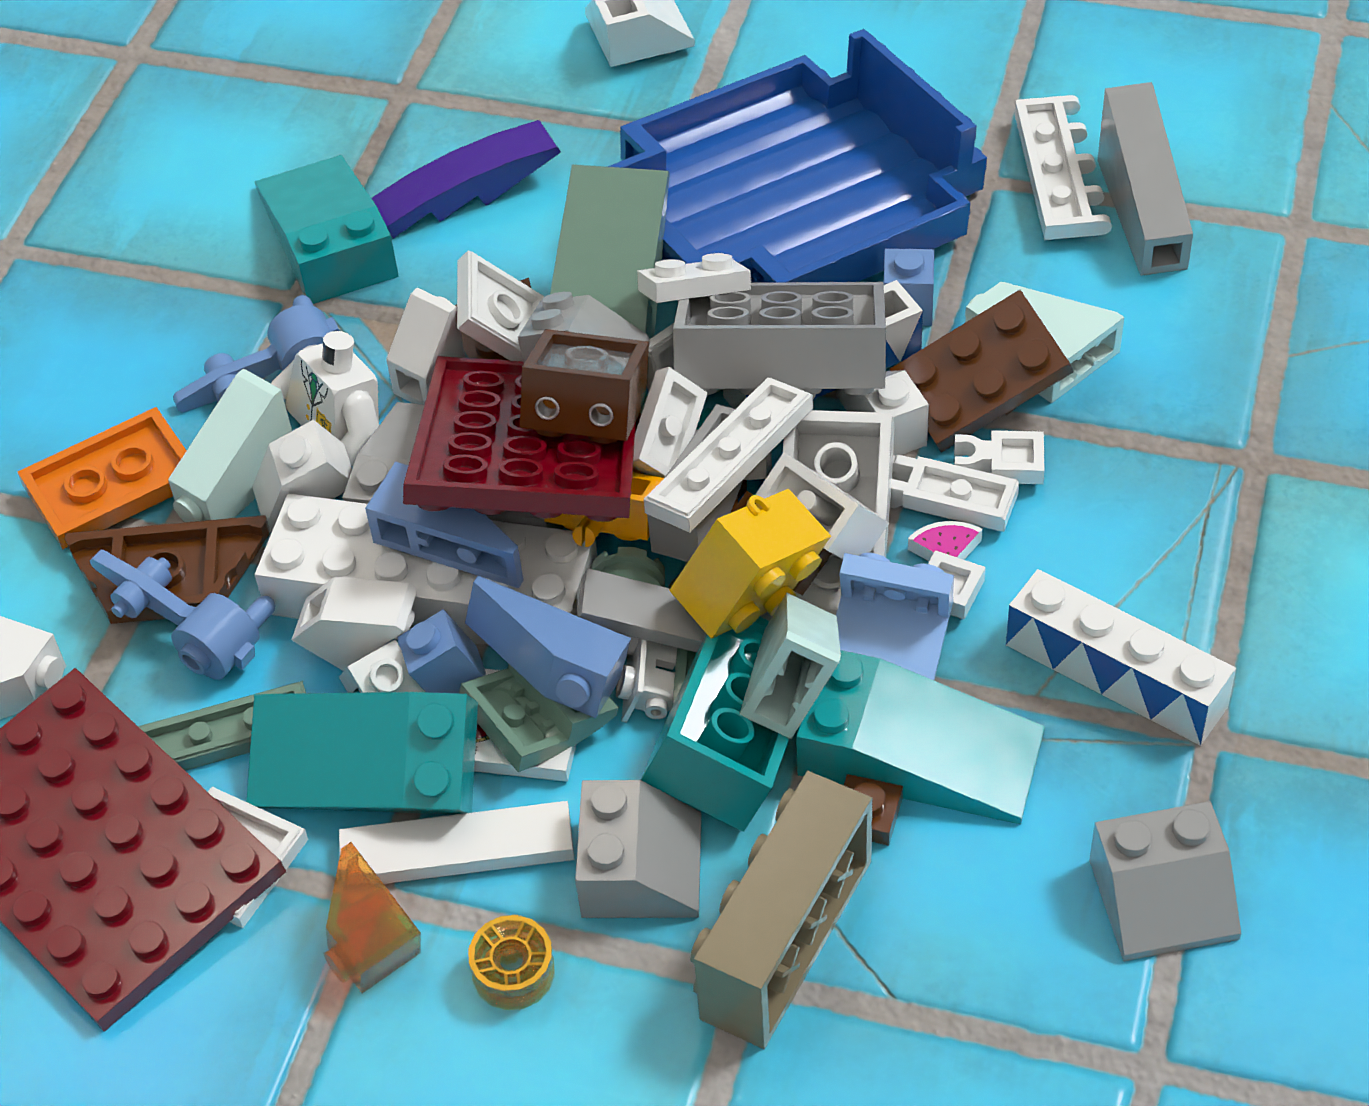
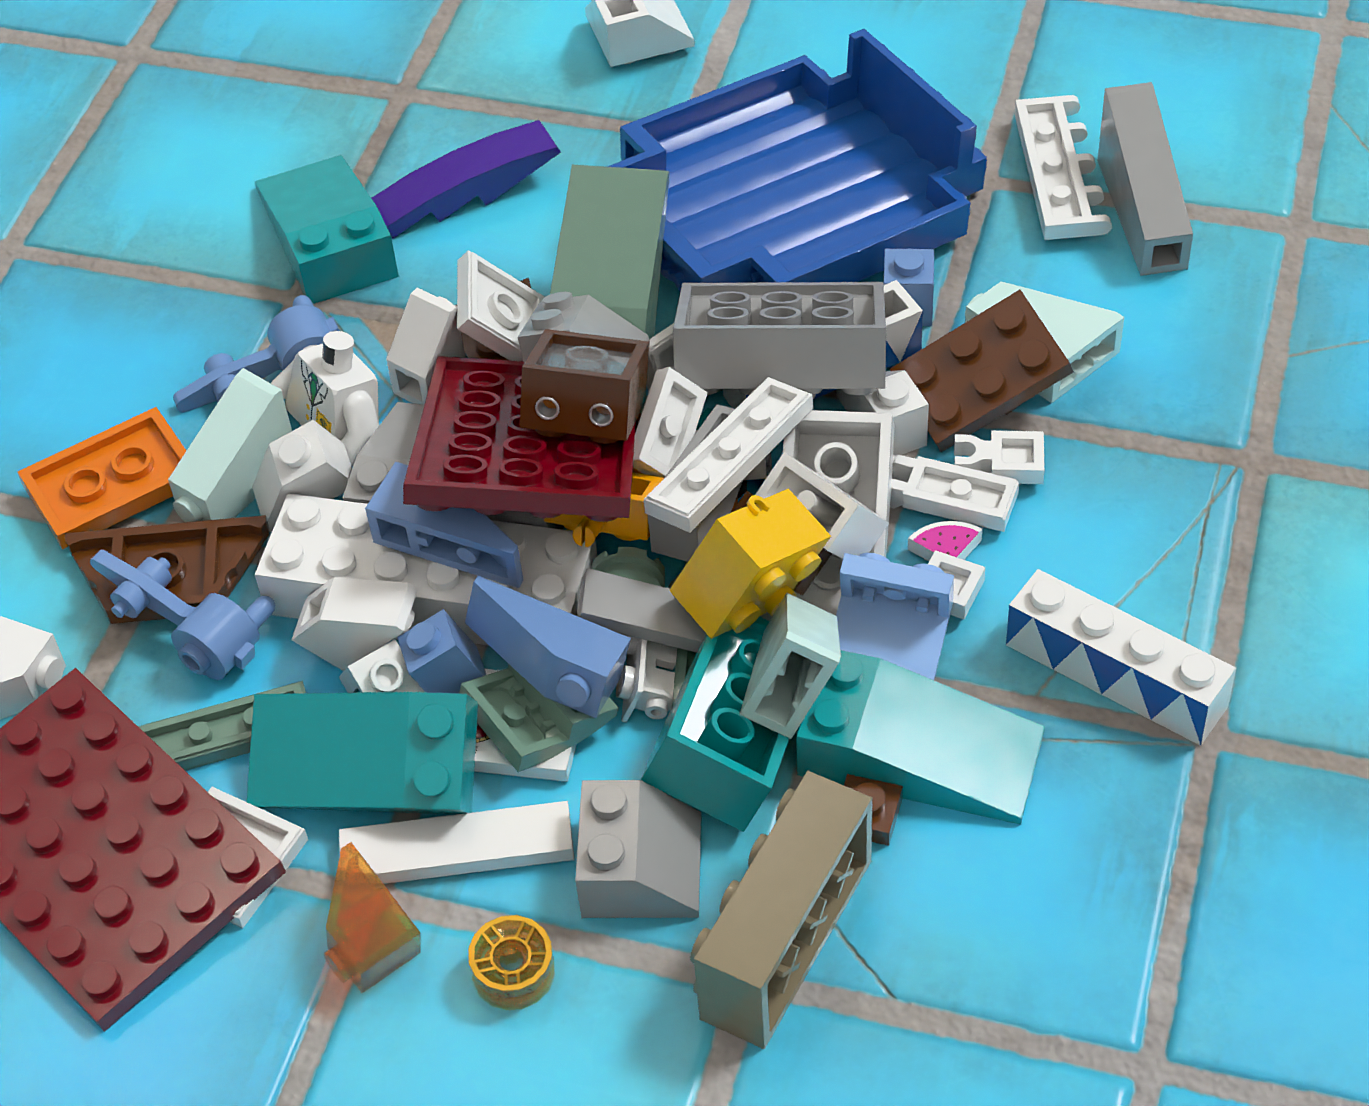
white plate [637,253,751,303] -> none
light grey slope [1089,801,1241,961] -> none

